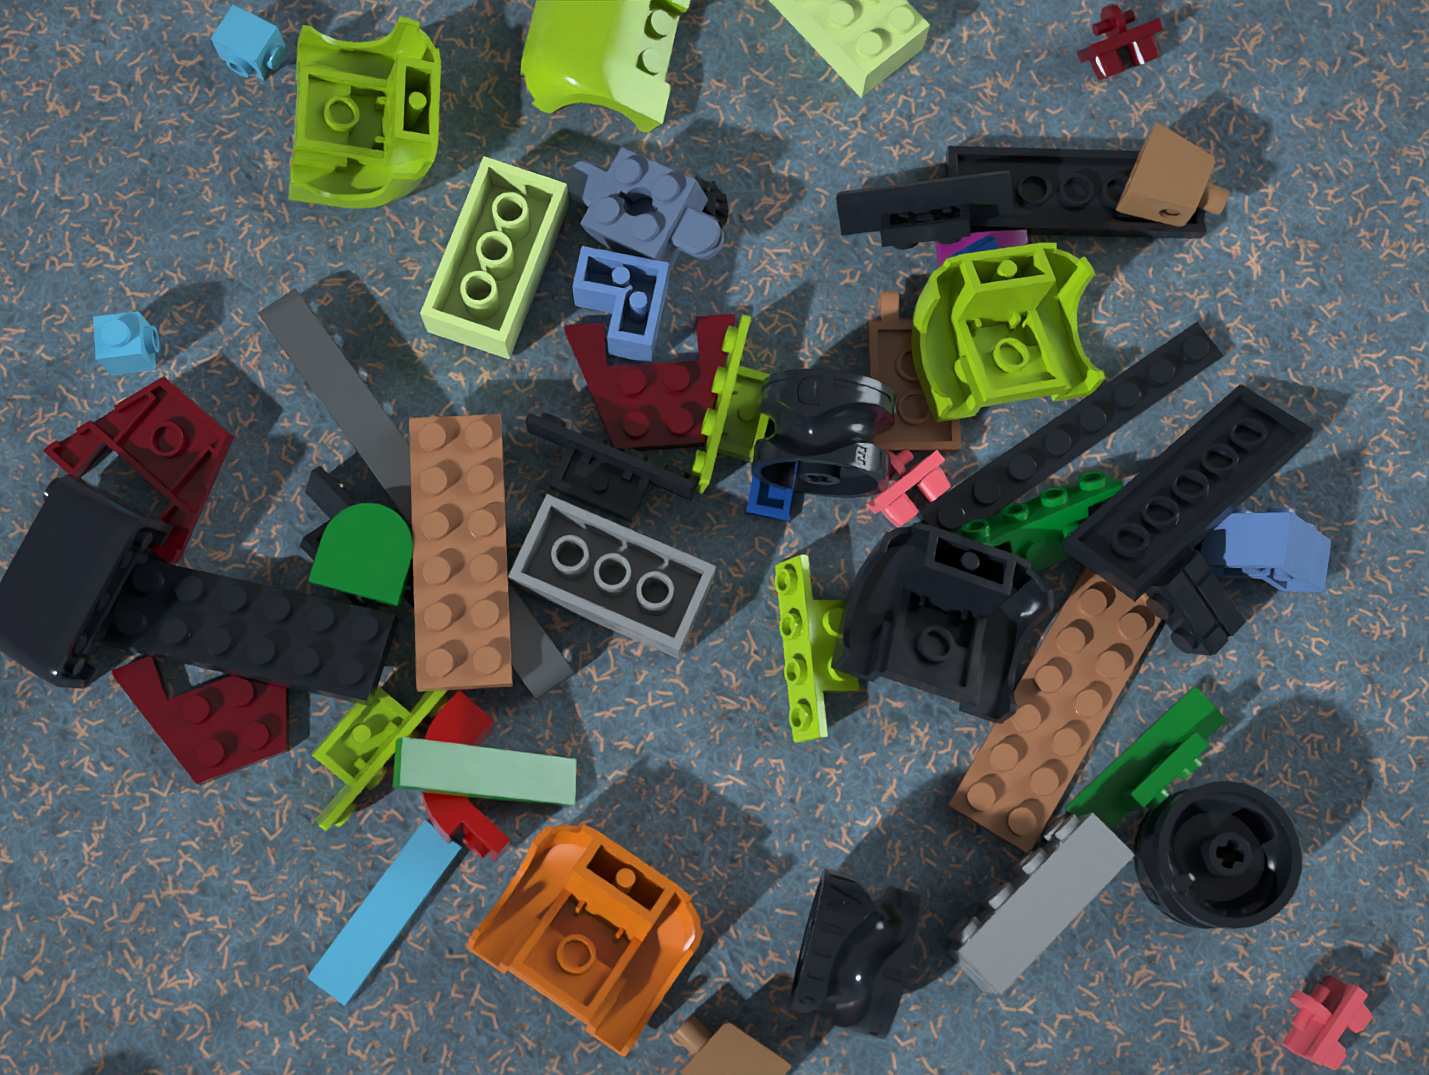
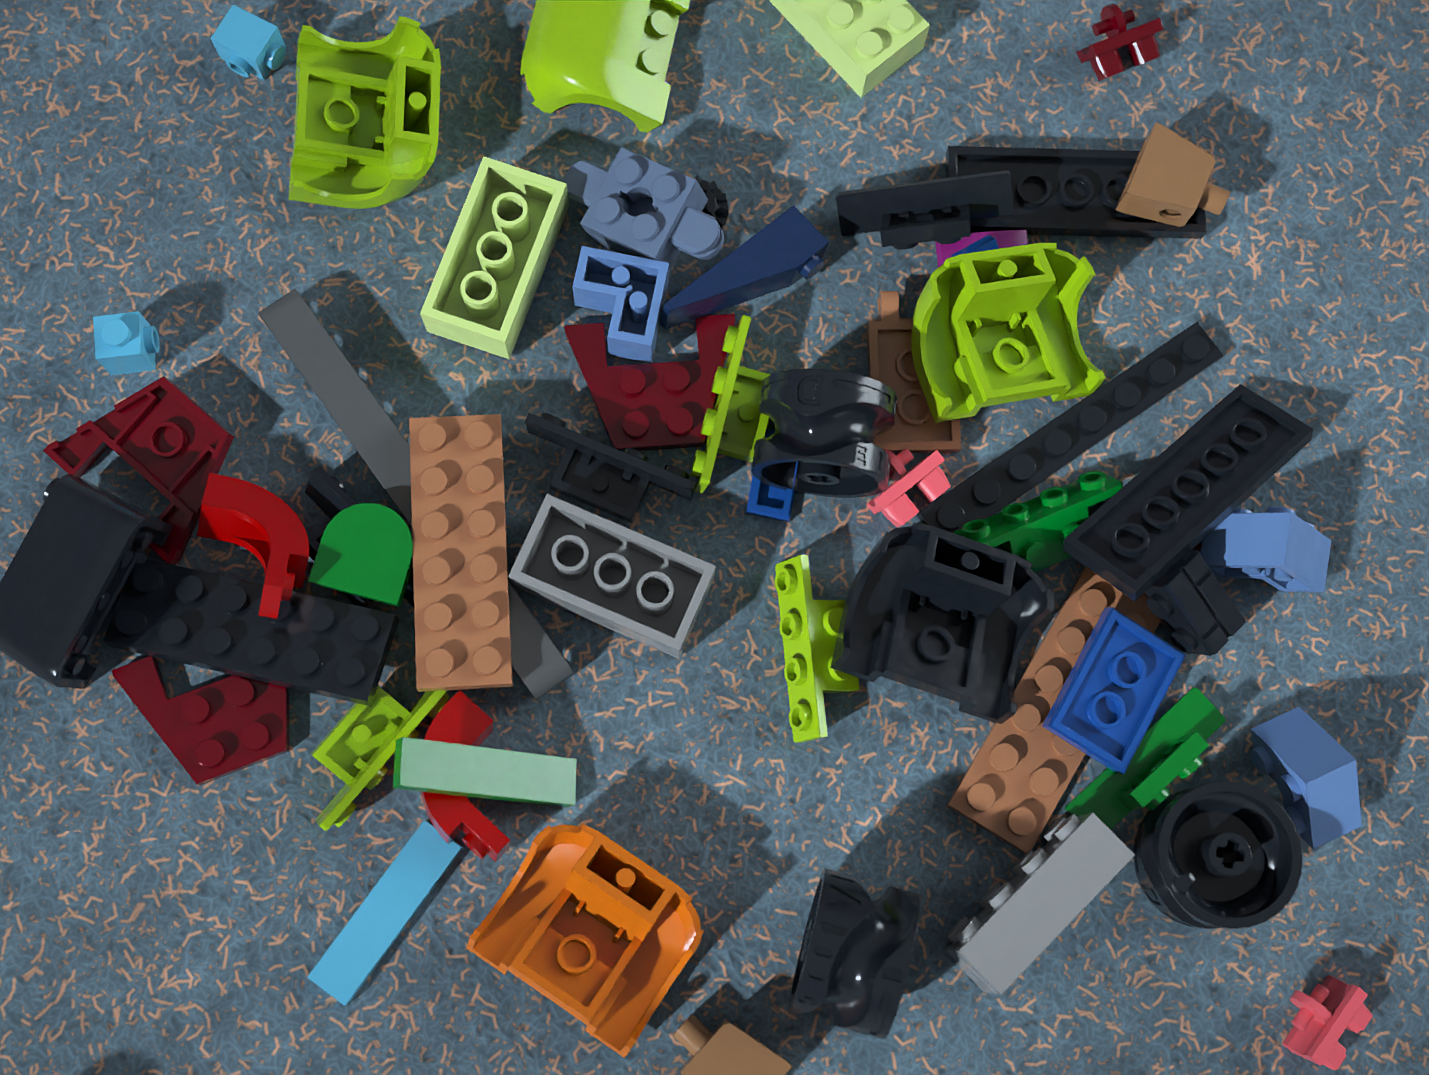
none -> red arch [197,473,309,619]
none -> dark blue slope [659,205,829,329]
none -> blue tile [1042,607,1186,774]
none -> medium blue brick [1250,707,1362,849]

